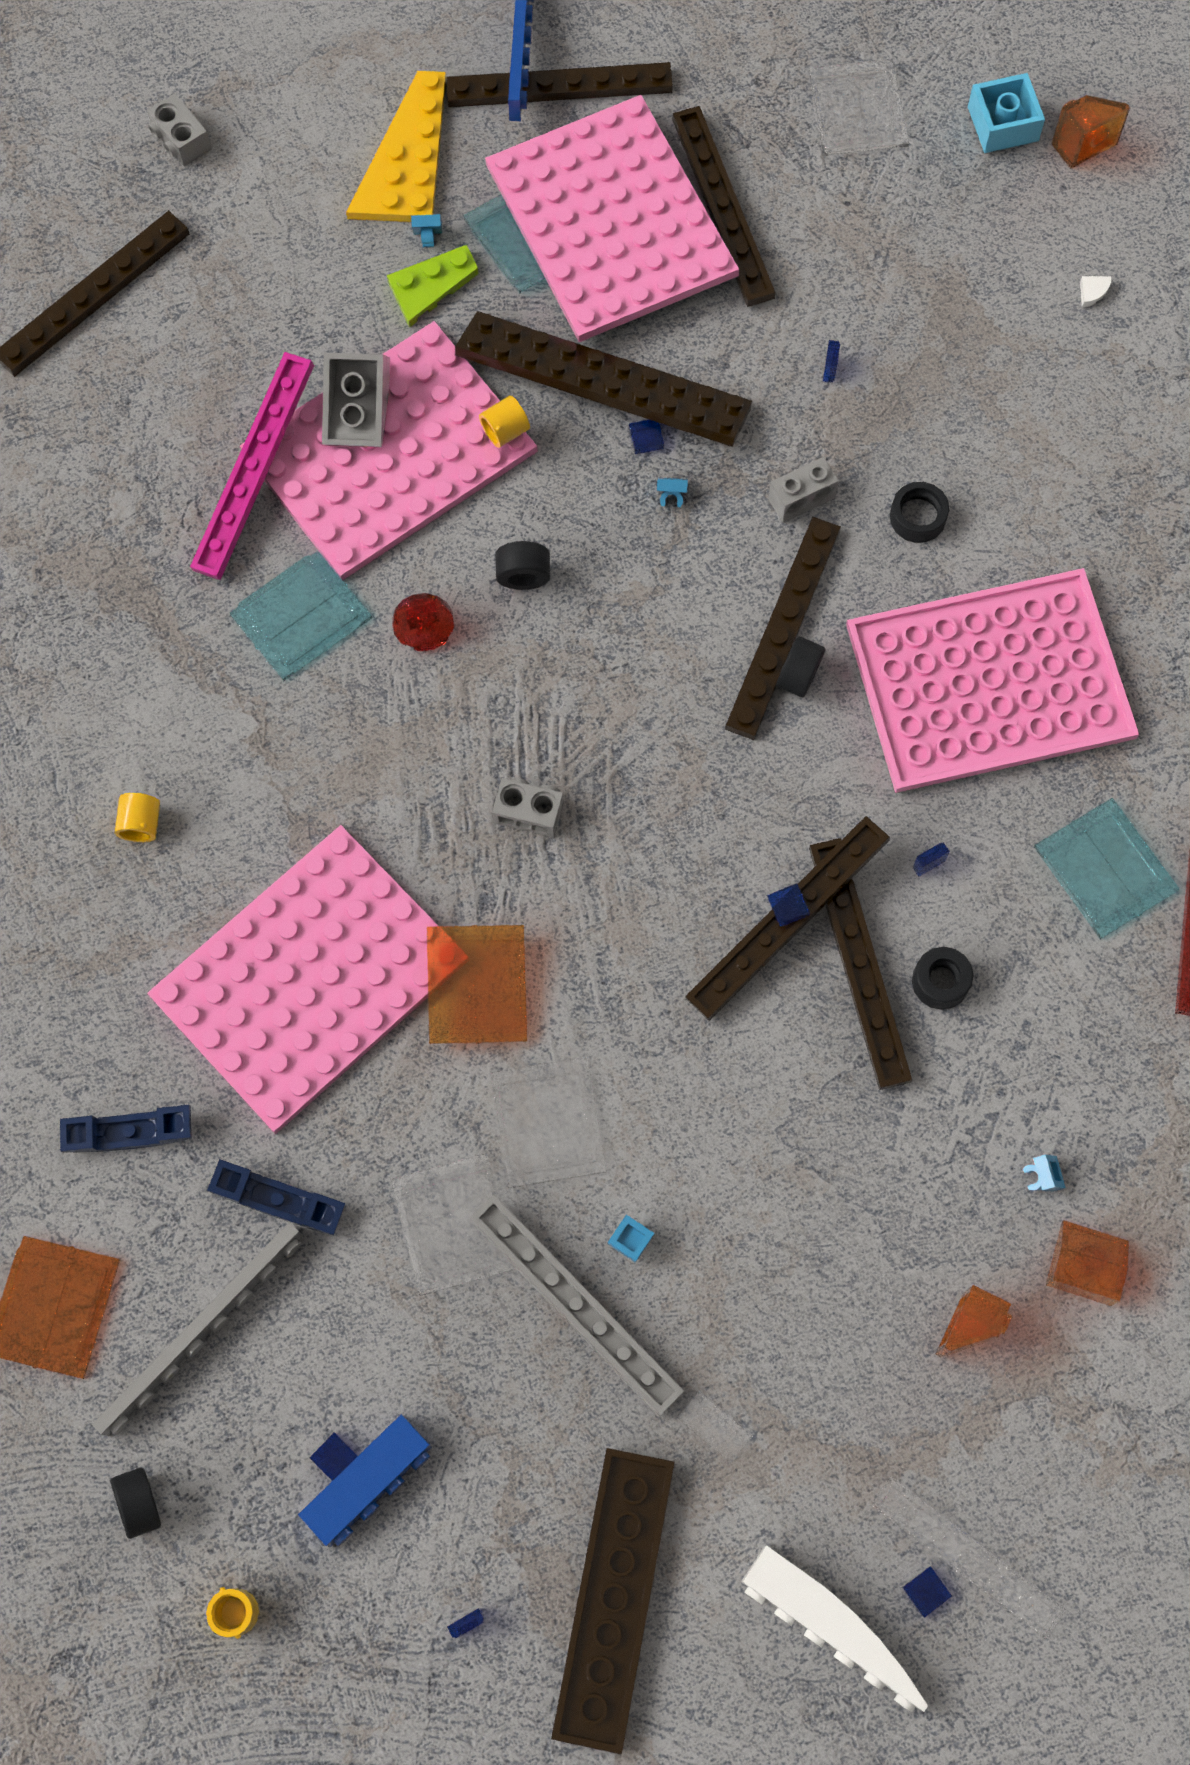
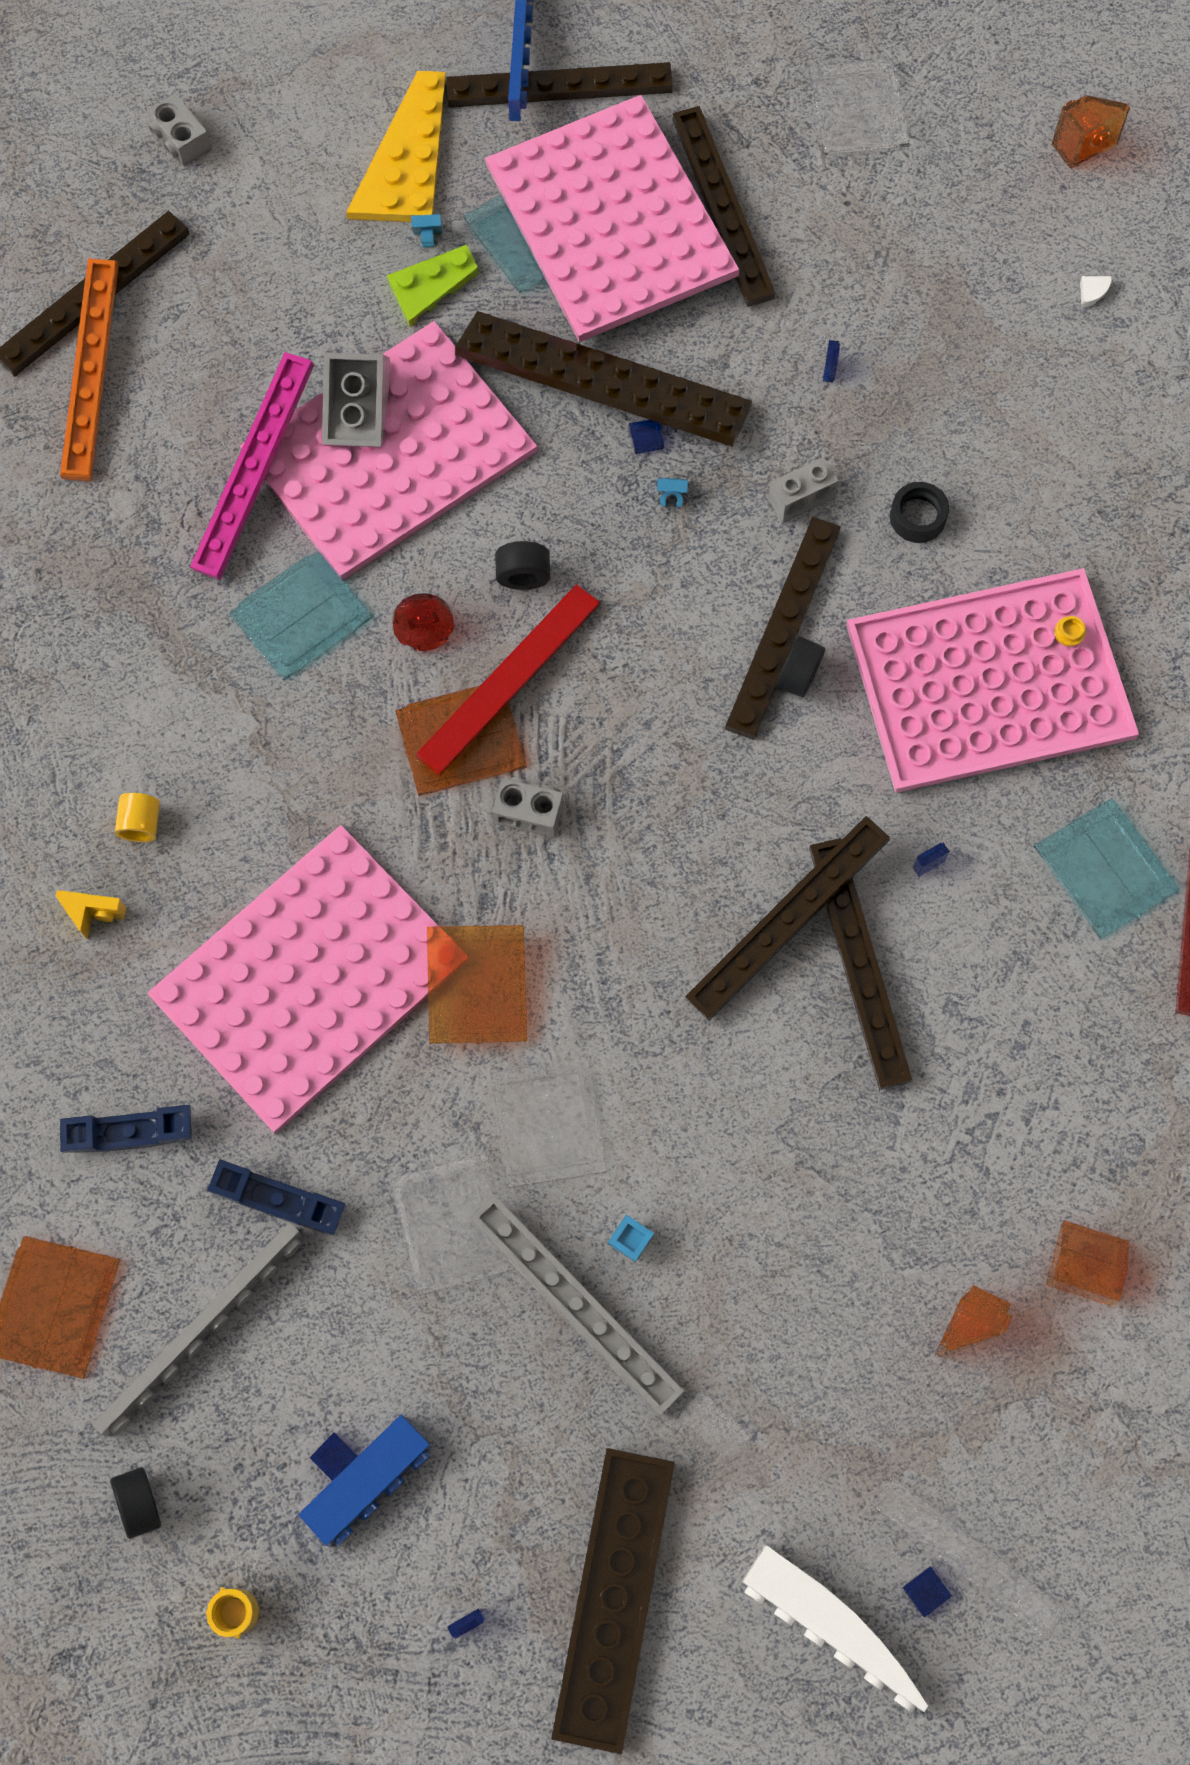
yellow piece [479,395,530,448] -> none
clear blue tile [767,883,810,927] -> none
black tyre [912,946,974,1010] -> none
medium azure brick [968,73,1045,153] -> none
tile [1023,1154,1066,1192] -> none
none -> yellow slope [55,890,126,939]
none -> orange tile [60,258,119,482]
none -> clear orange piece [395,686,527,796]
none -> red tile [416,584,600,776]
none -> yellow plate [1054,616,1086,647]

